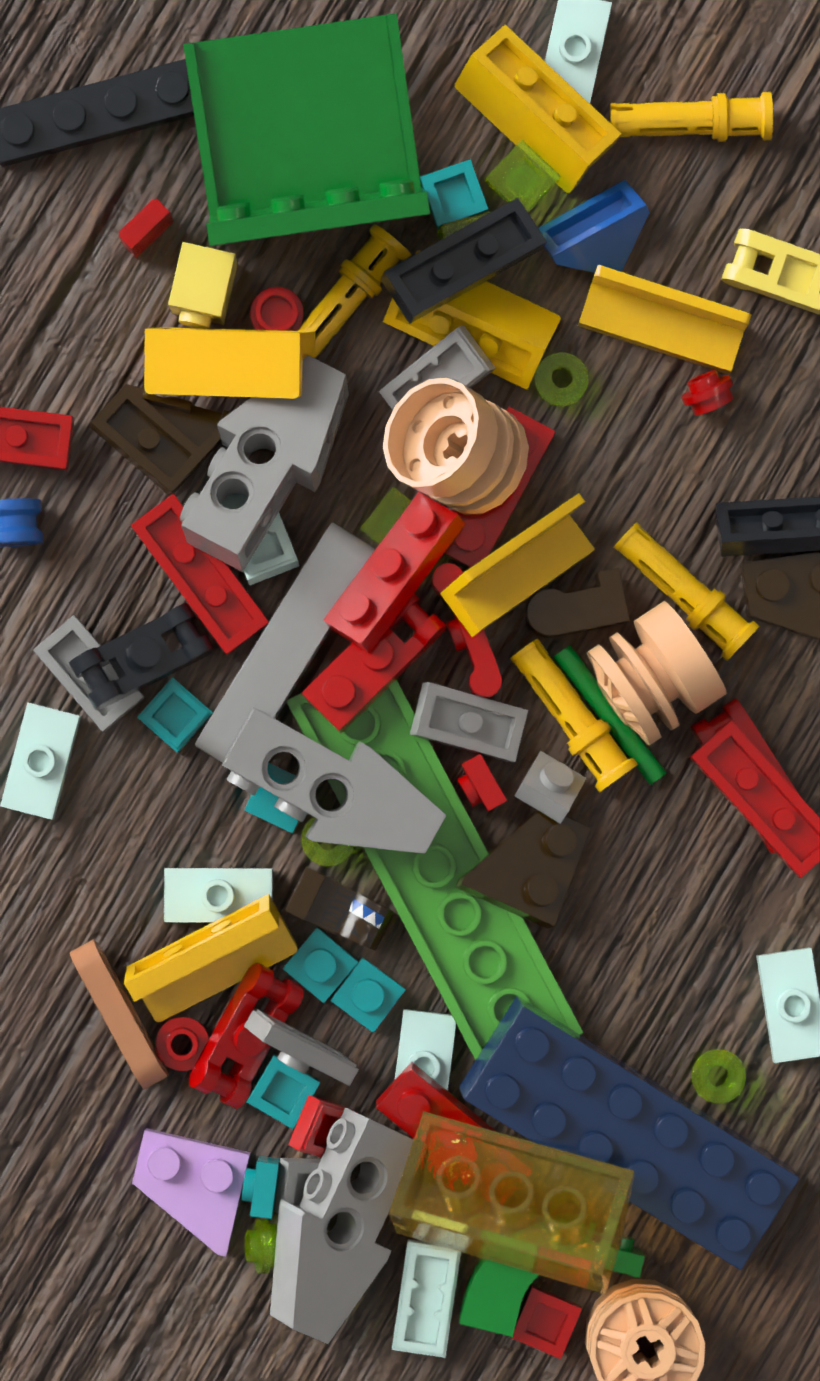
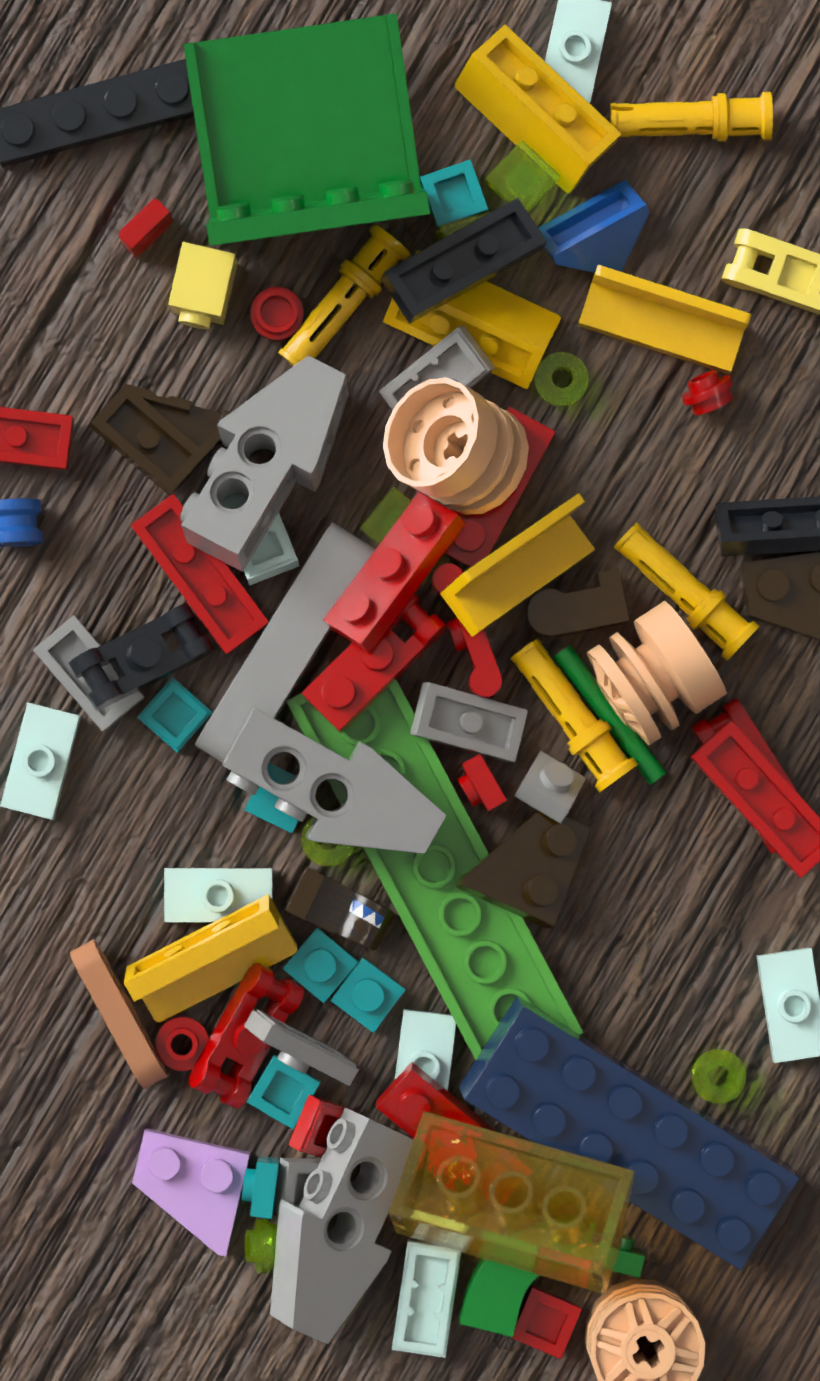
yellow panel [144,327,315,399] -> none

